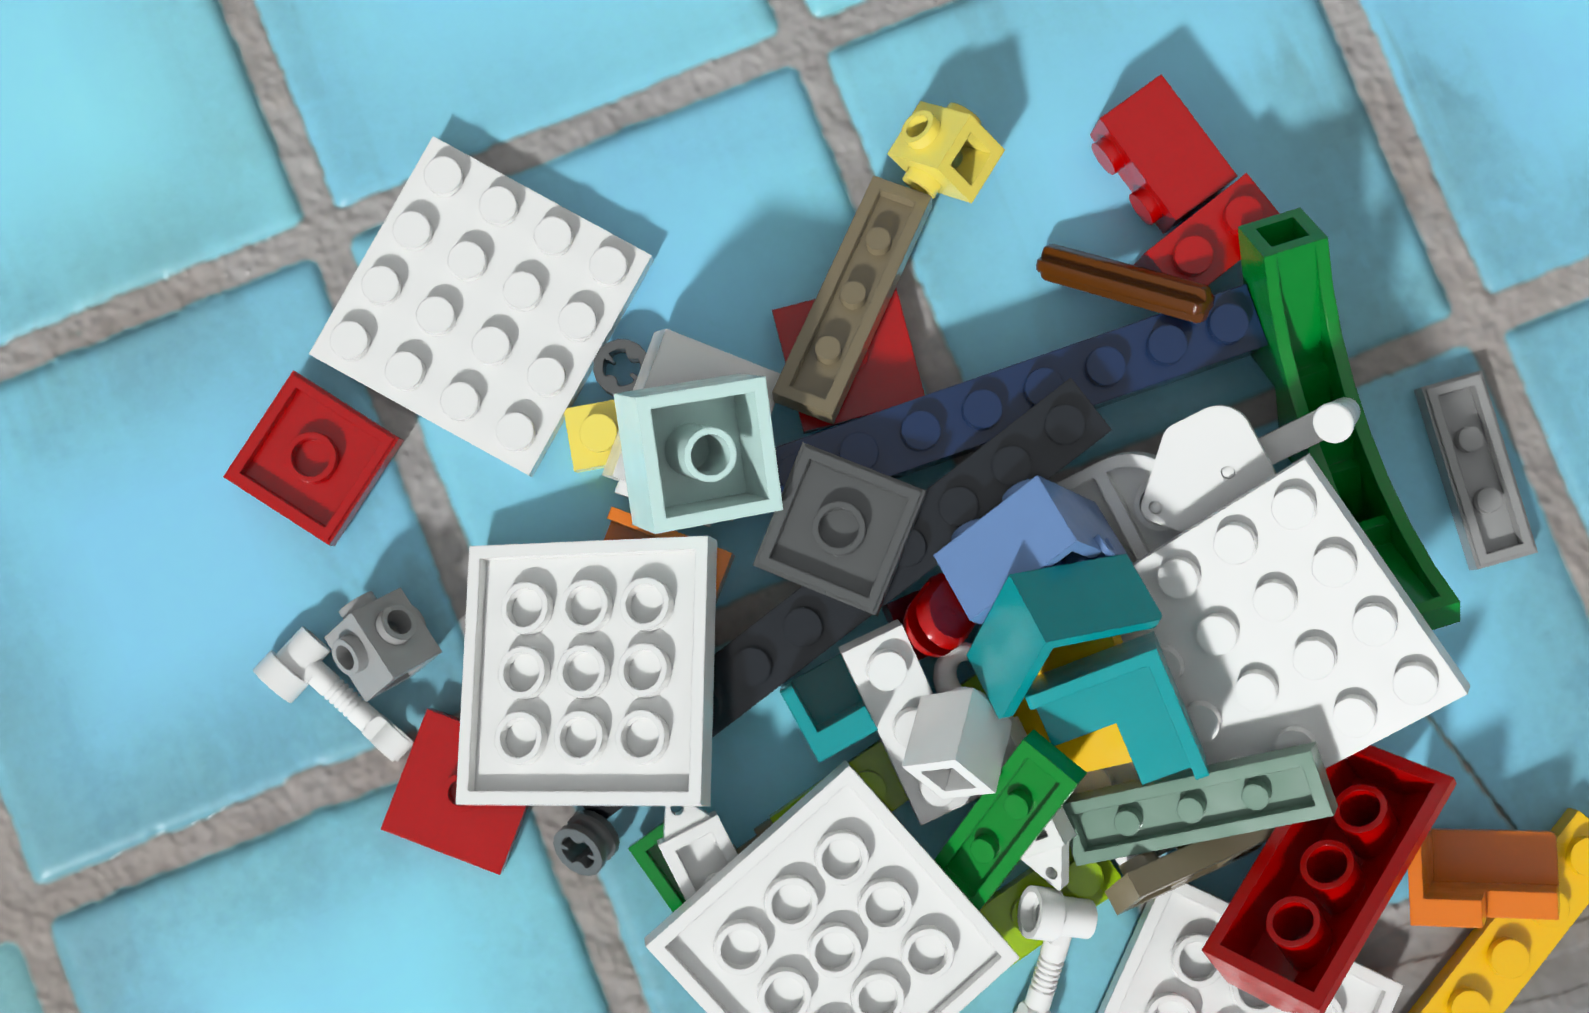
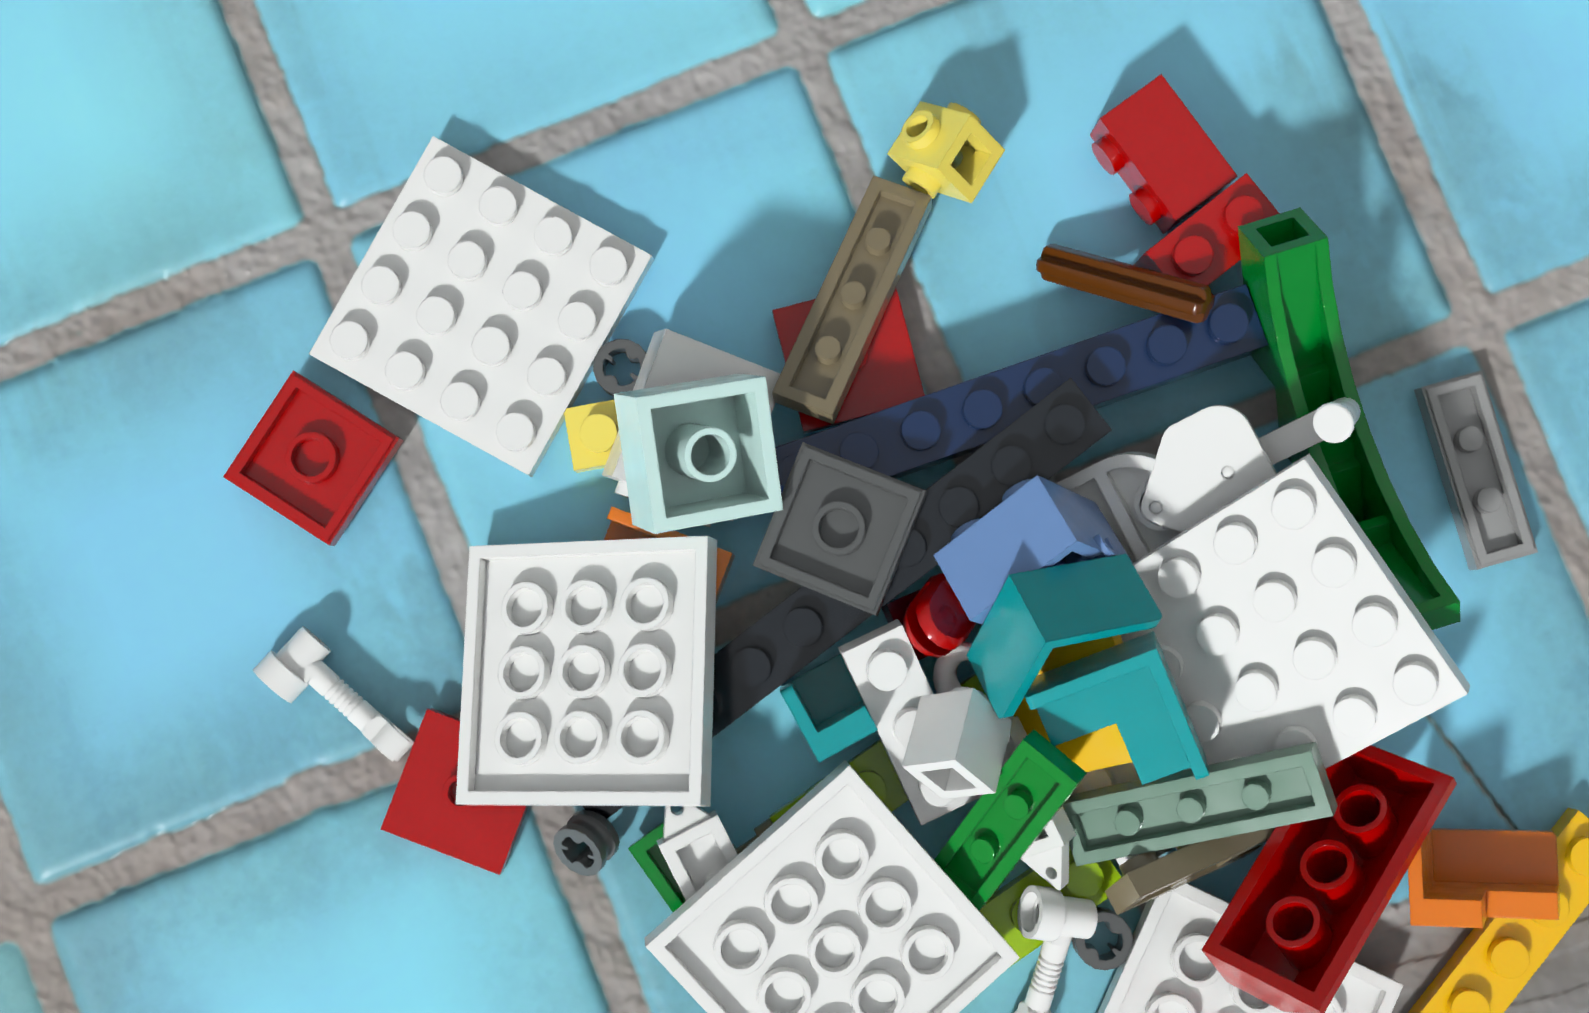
light grey brick [324,587,442,702] -> none
none -> dark grey bush [1071,907,1133,970]

